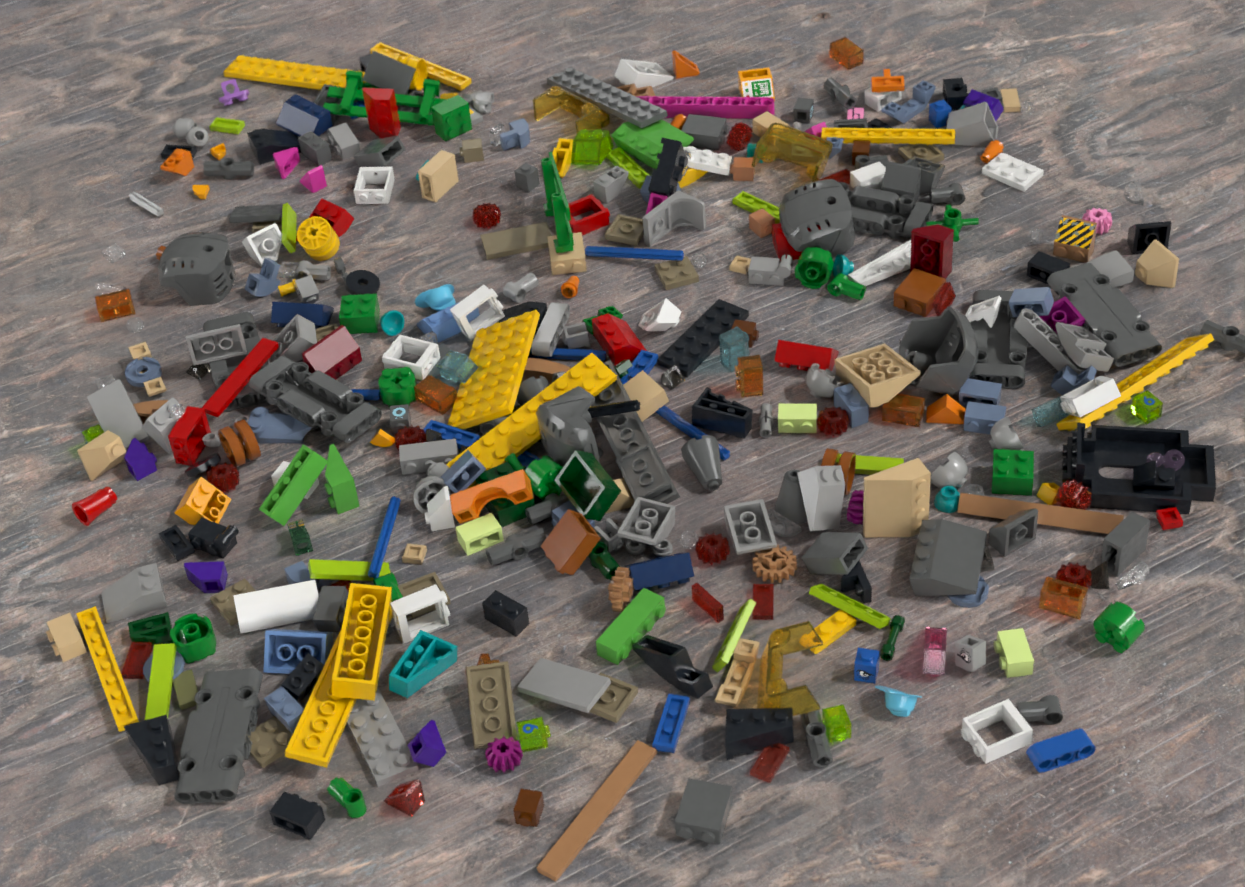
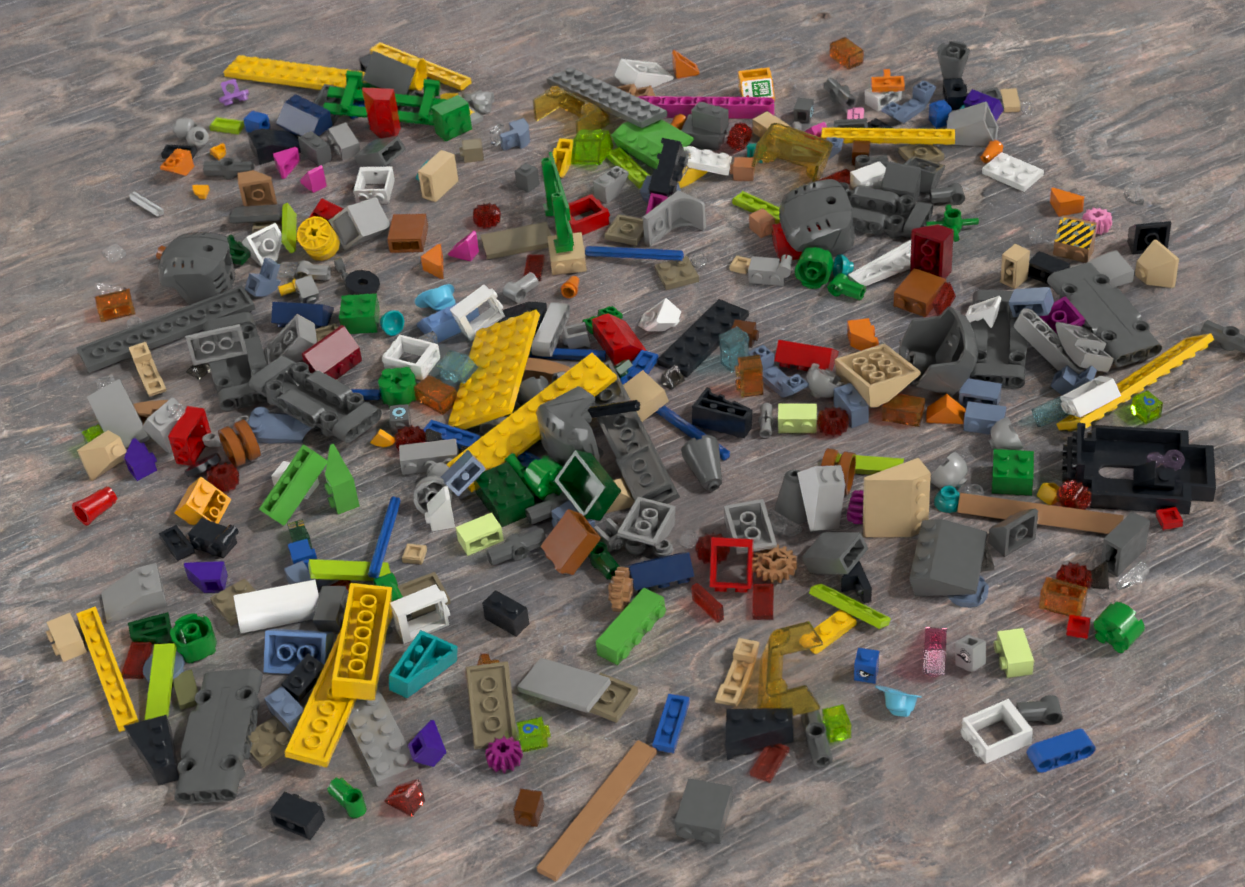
sand blue tile [125,357,162,387] -> none
red tile [202,338,279,417] -> none
orange arch [450,469,533,524] -> none
black slope [632,635,713,699] -> none
lime tile [712,599,756,672] -> none
dark green bar [880,615,905,661] -> none
none -> dark grey plate [77,285,255,373]
none -> dark green wing [227,234,251,266]
none -> medium nougat slope [238,170,277,206]
none -> blue brick [243,111,271,133]
none -> blue brick [288,539,317,570]
none -> light grey slope [329,197,391,250]
none -> dark orange brick [387,214,428,253]
none -> orange slope [421,244,444,279]
none -> dark pink slope [448,230,479,262]
none -> clear red tile [523,254,545,281]
none -> dark grey brick [692,101,729,134]
none -> red window [710,537,754,593]
none -> sand blue slope [748,345,809,398]
none -> orange slope [847,318,879,351]
none -> dark grey cone [937,41,970,79]
none -> tan brick [1000,244,1030,289]
none -> orange slope [1050,187,1085,217]
none -> red plate [1066,614,1091,639]

